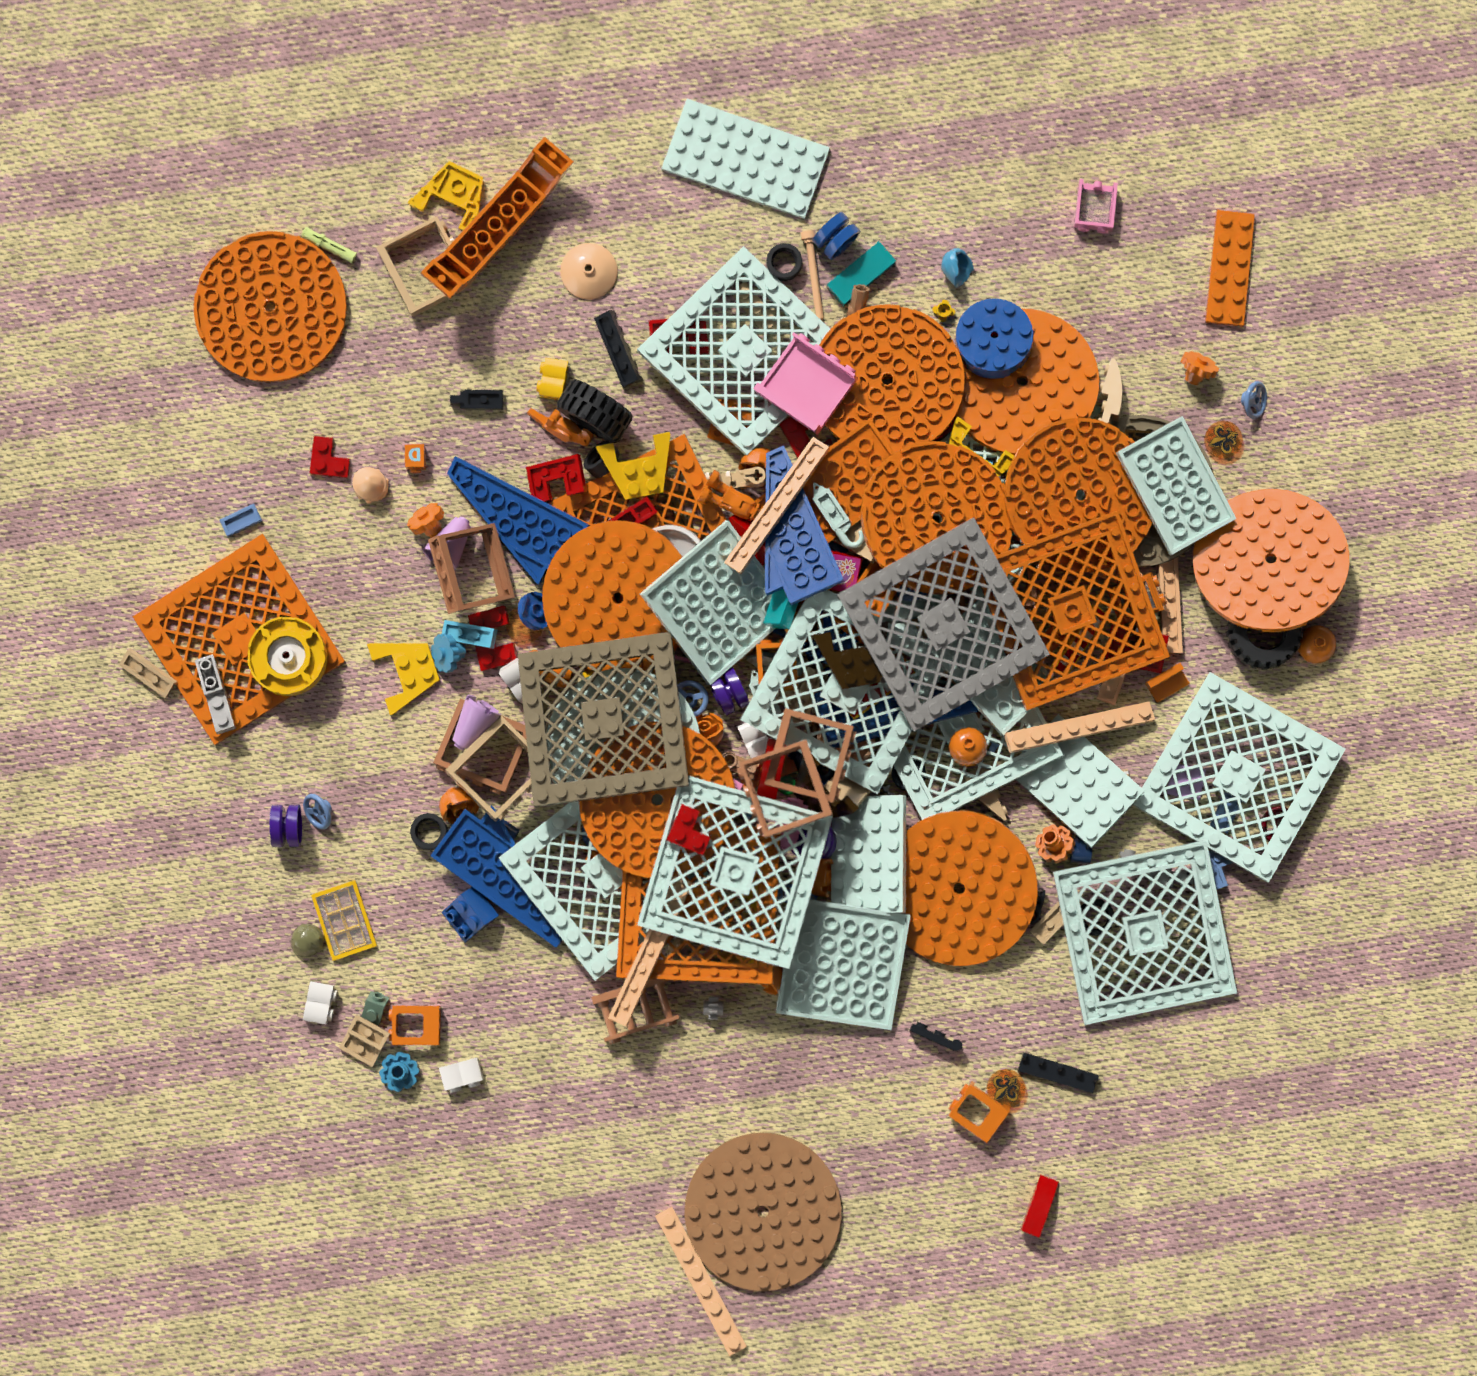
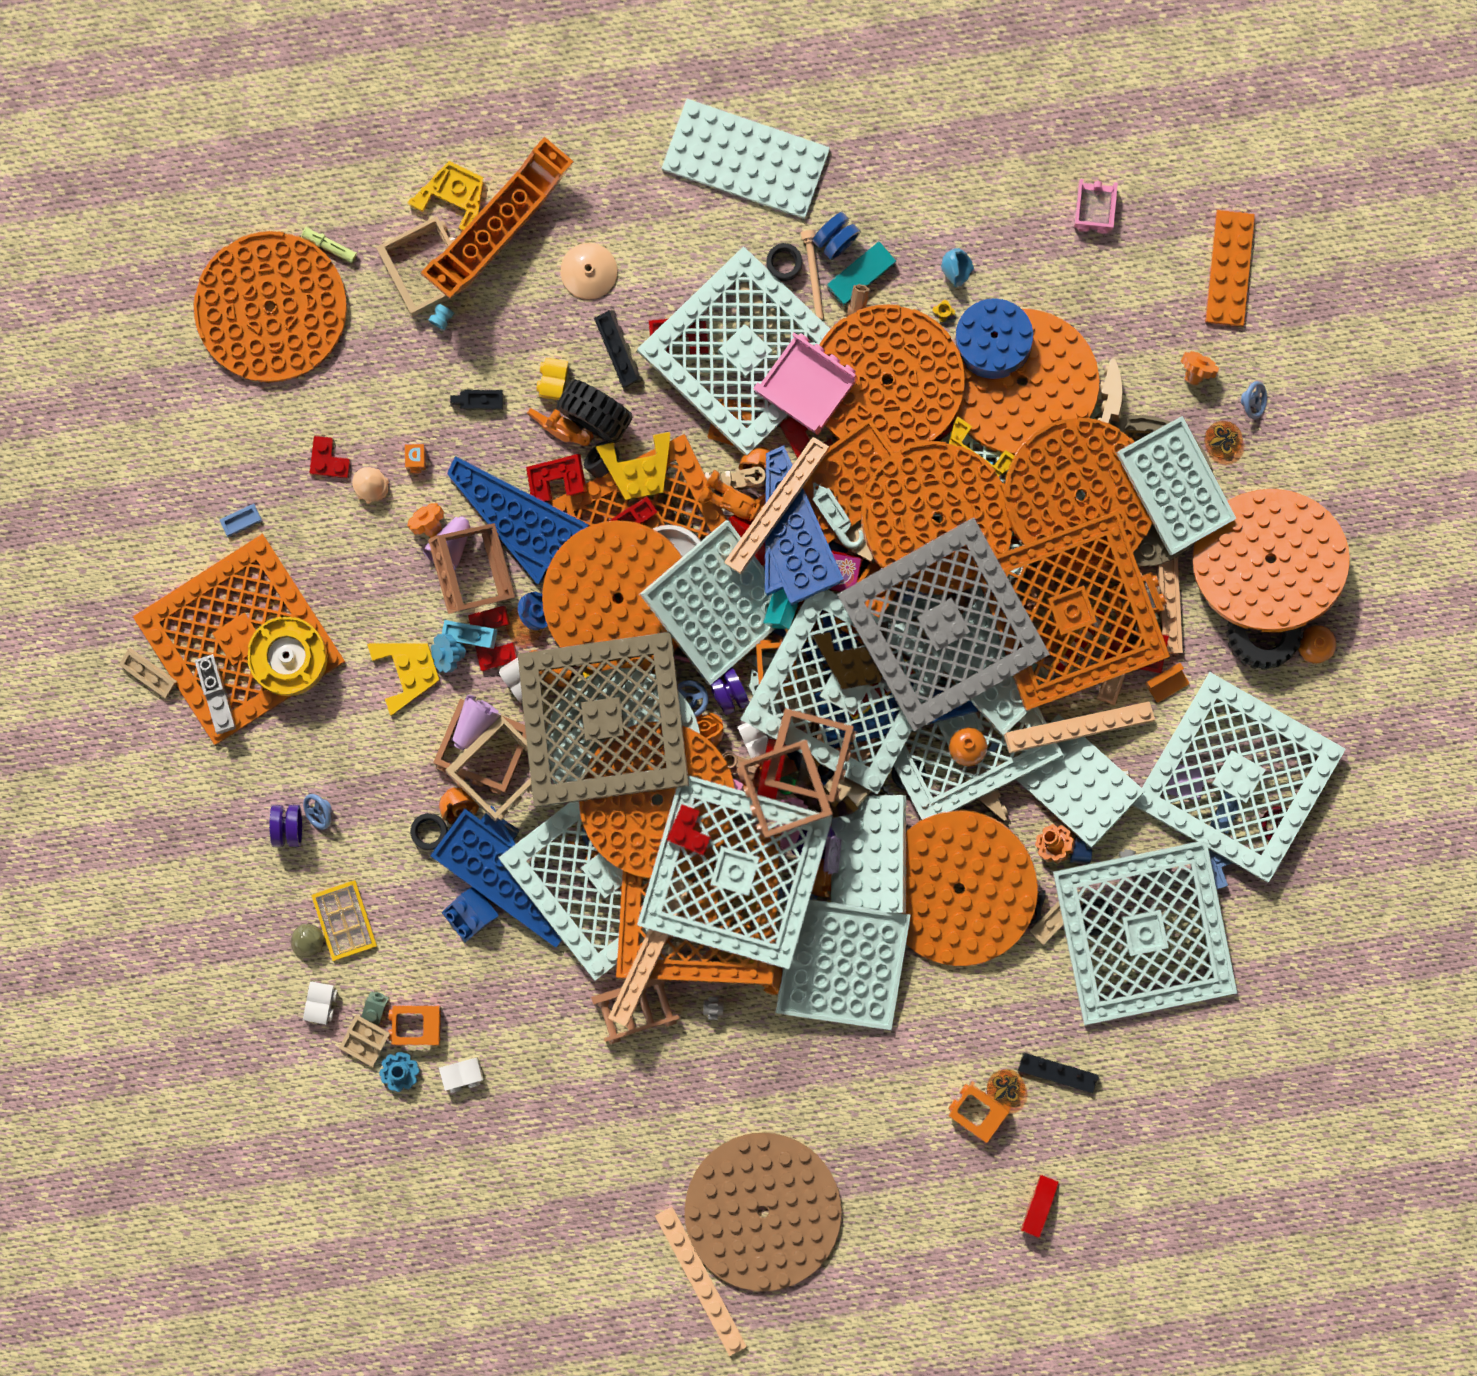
black plate [909,1022,963,1051] -> none
none -> medium azure wheel [428,304,454,330]
none -> lavender piece [823,836,842,874]

